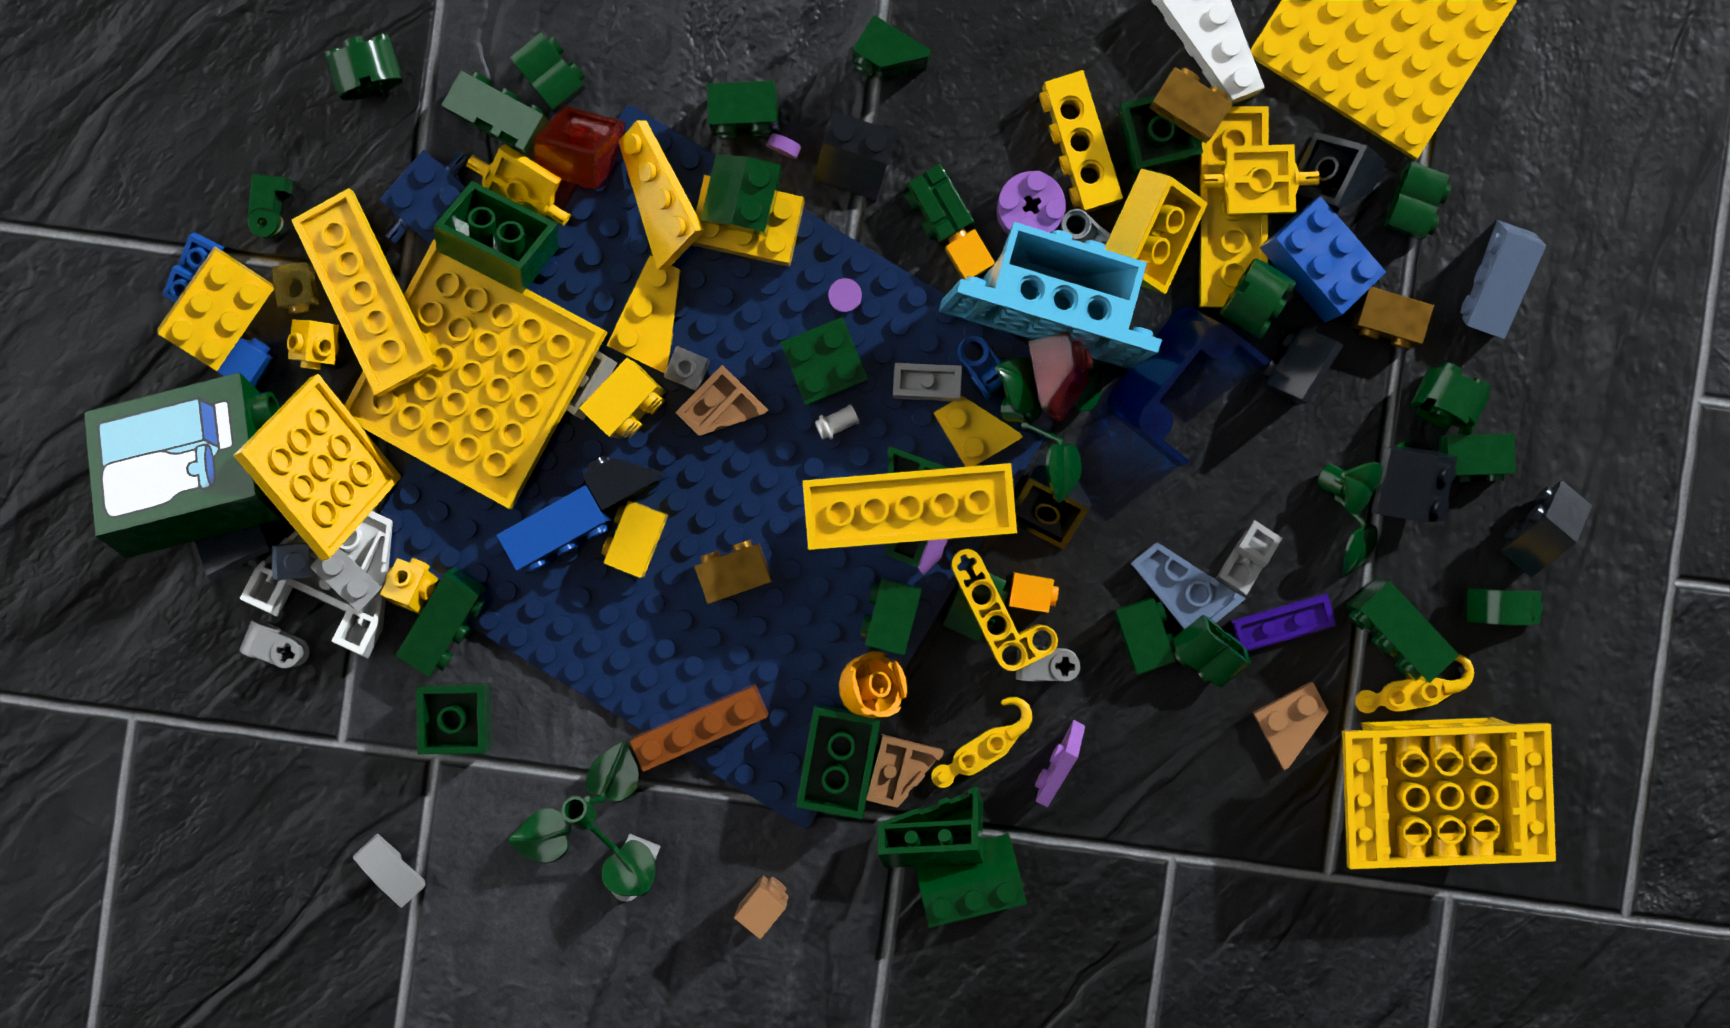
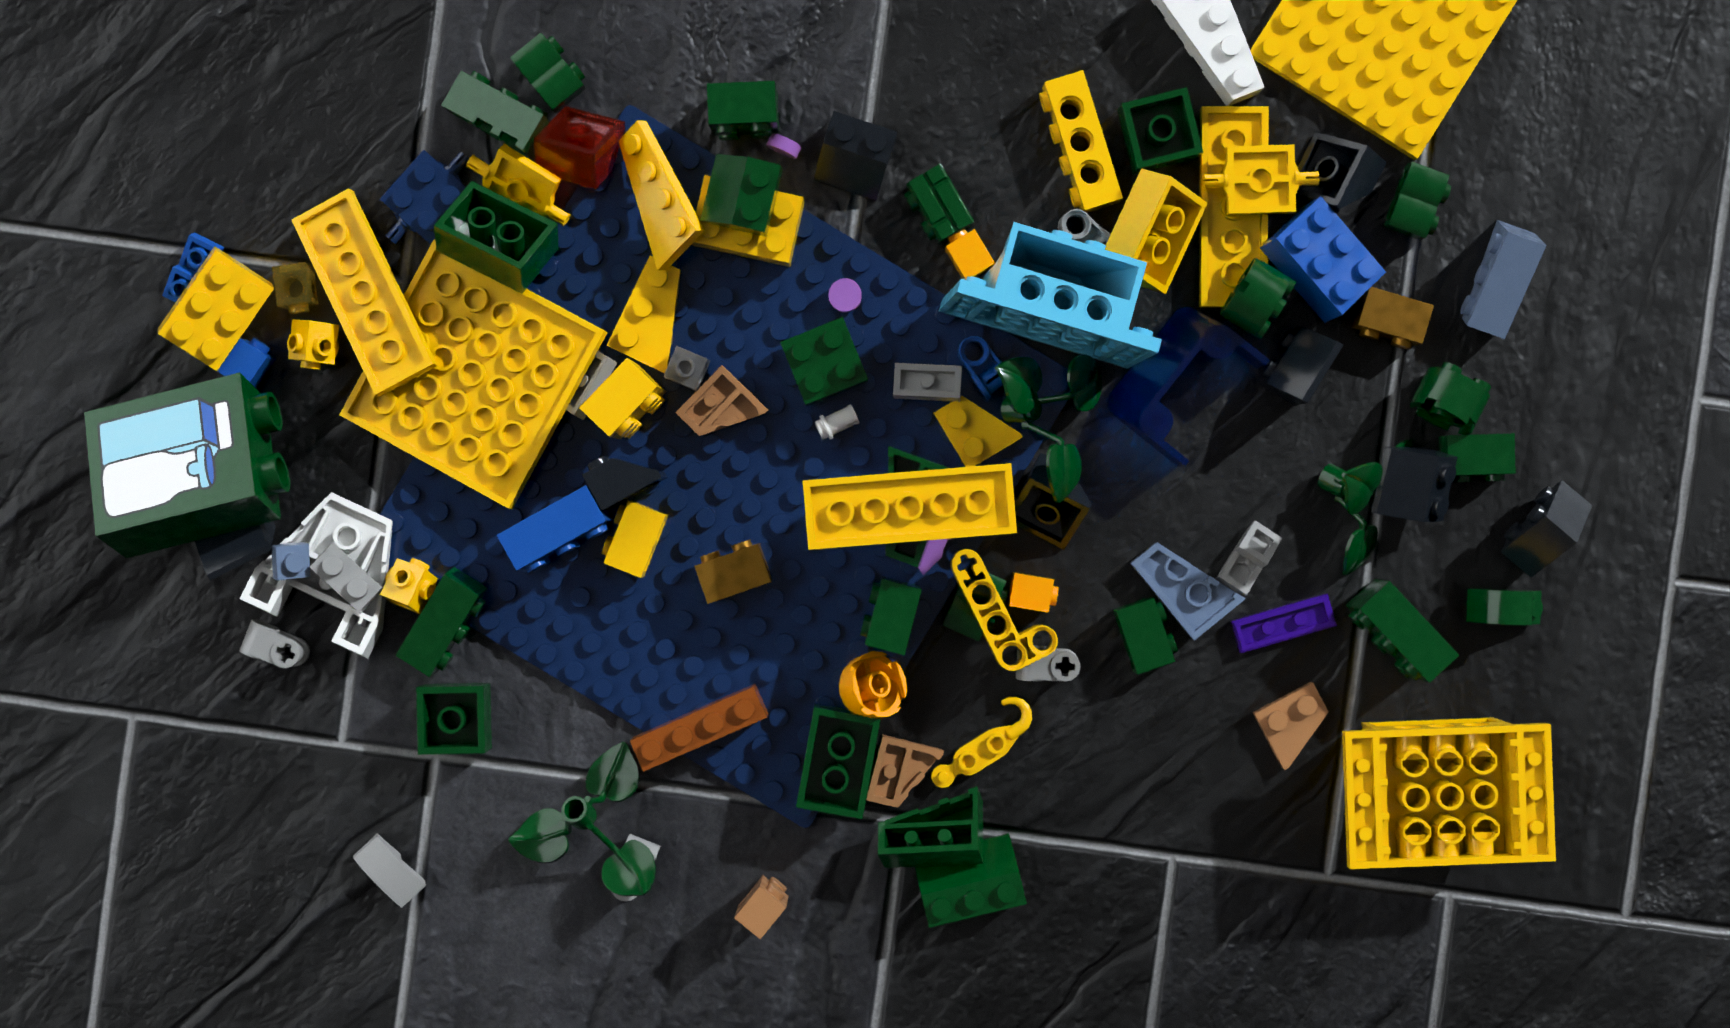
yellow plate [233,374,402,561] -> none
dark green leg [248,174,293,239] -> none
dark green brick [324,34,403,101] -> none
dark green slope [852,15,932,80] -> none
medium lavender brick [996,171,1066,235] -> none
slope [1028,332,1093,421] -> none
medium lavender wing [1035,720,1085,807] -> none
pearl gold brick [1149,67,1233,144] -> none
dark green brick [1173,615,1251,687] -> none
yellow piece [1355,653,1474,713] -> none

